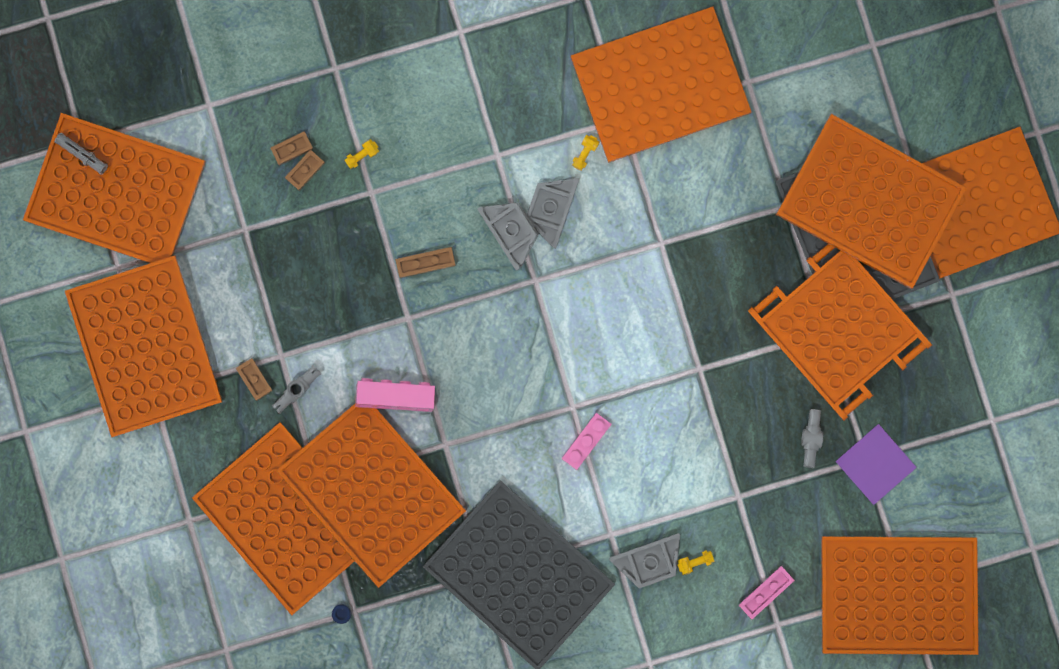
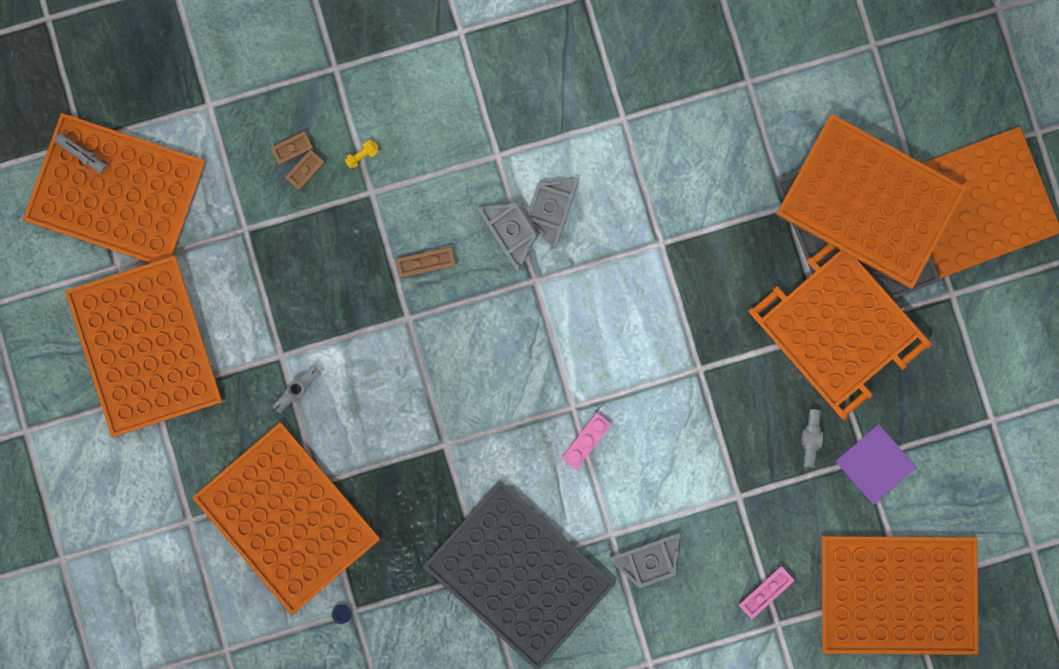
medium nougat plate [236,358,273,401] -> none
orange plate [276,404,466,588] -> none
bright pink brick [355,378,435,412] -> none
orange plate [570,7,751,163] -> none
yellow bar [572,135,600,171] -> none
yellow bar [677,550,715,575] -> none

